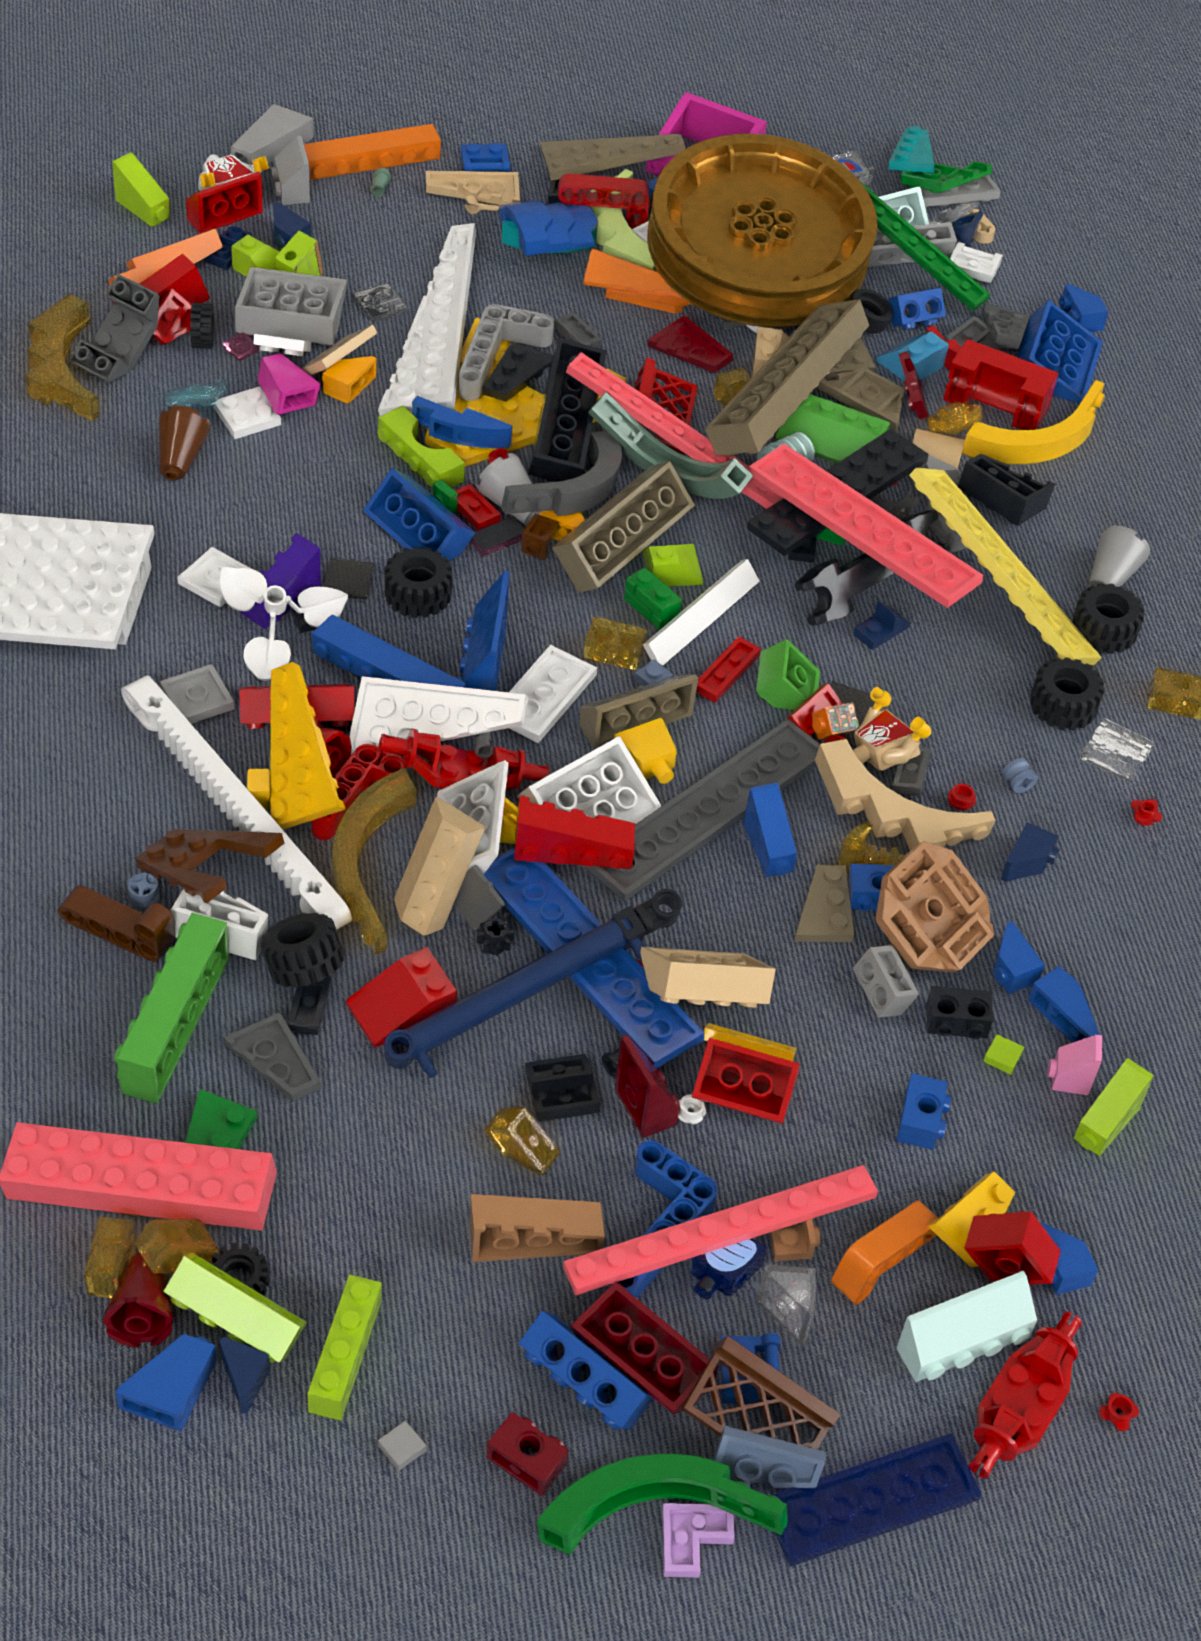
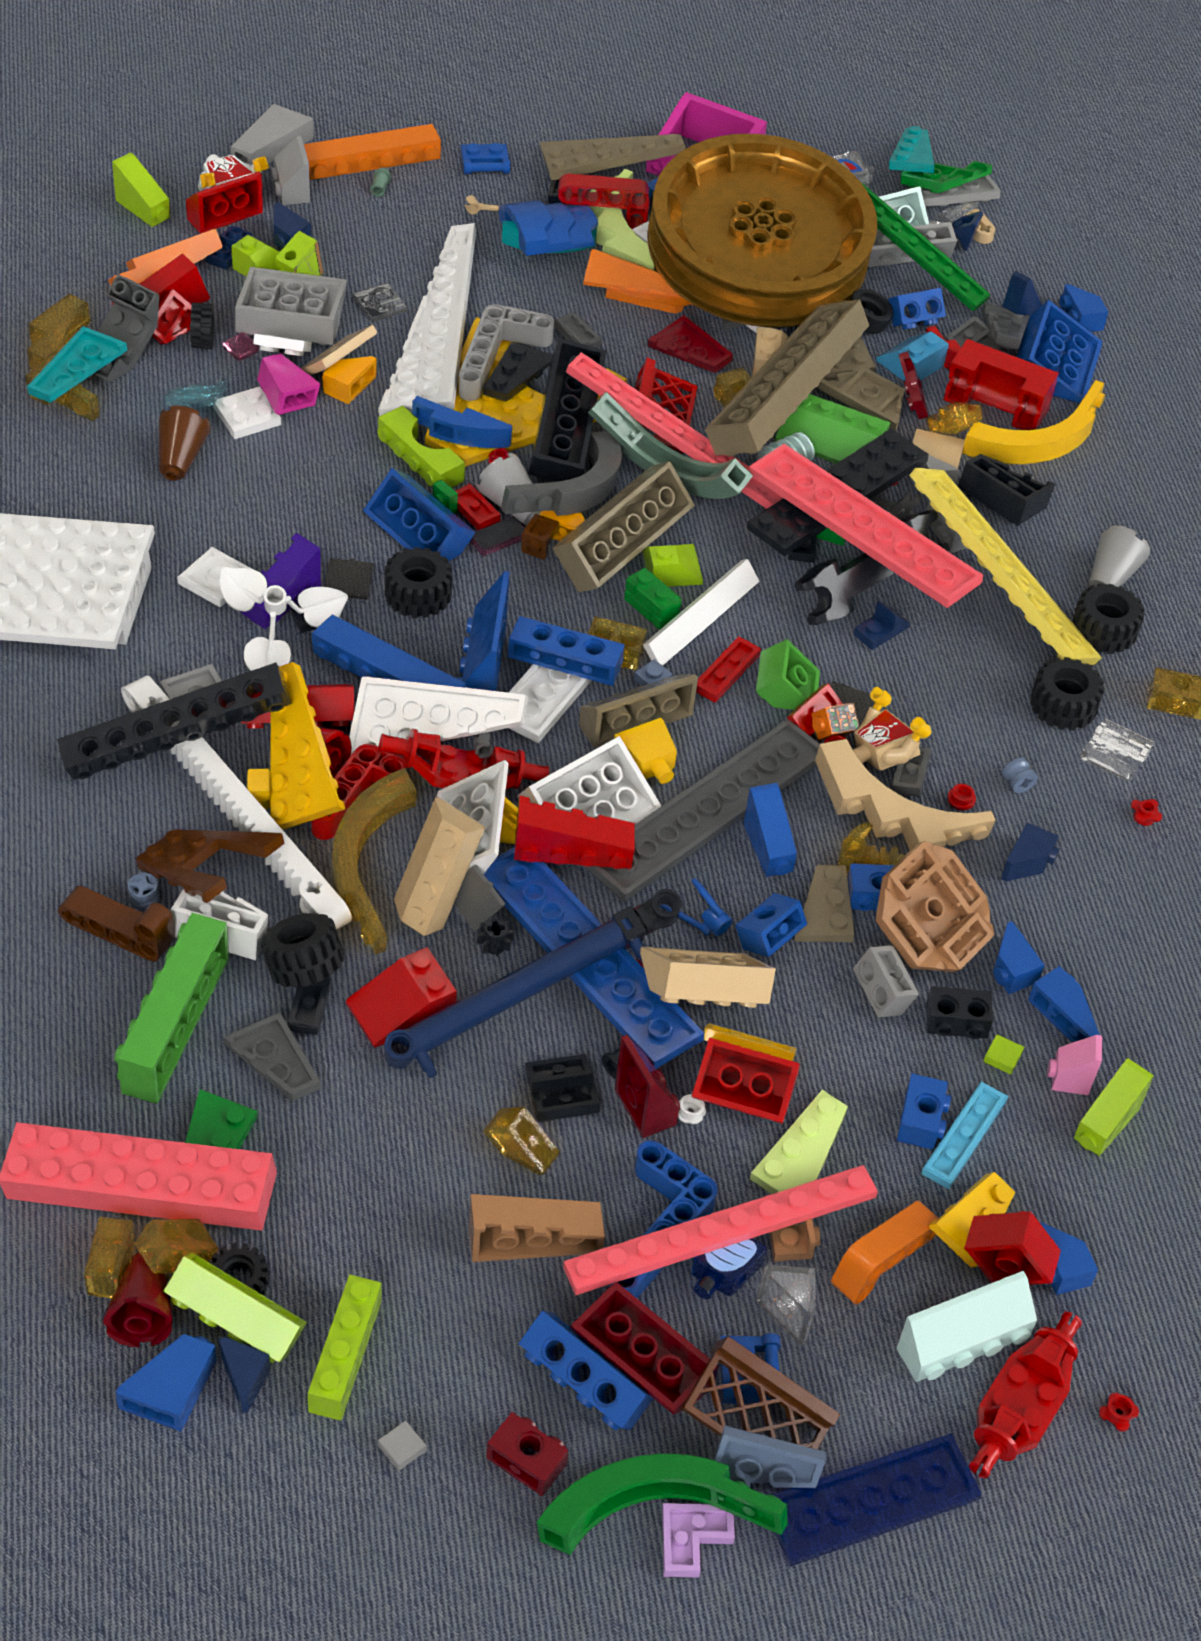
tan wing [426,171,520,205] -> none
white plate [950,242,1003,283] -> none
none -> teal wing [27,326,127,403]
none -> black brick [57,662,292,780]
none -> blue brick [508,616,625,686]
none -> blue plant [659,878,733,937]
none -> blue brick [735,893,807,957]
none -> yellowish green wing [750,1090,848,1194]
none -> medium azure tile [921,1081,1009,1189]
none -> dark blue slope [1002,271,1042,315]

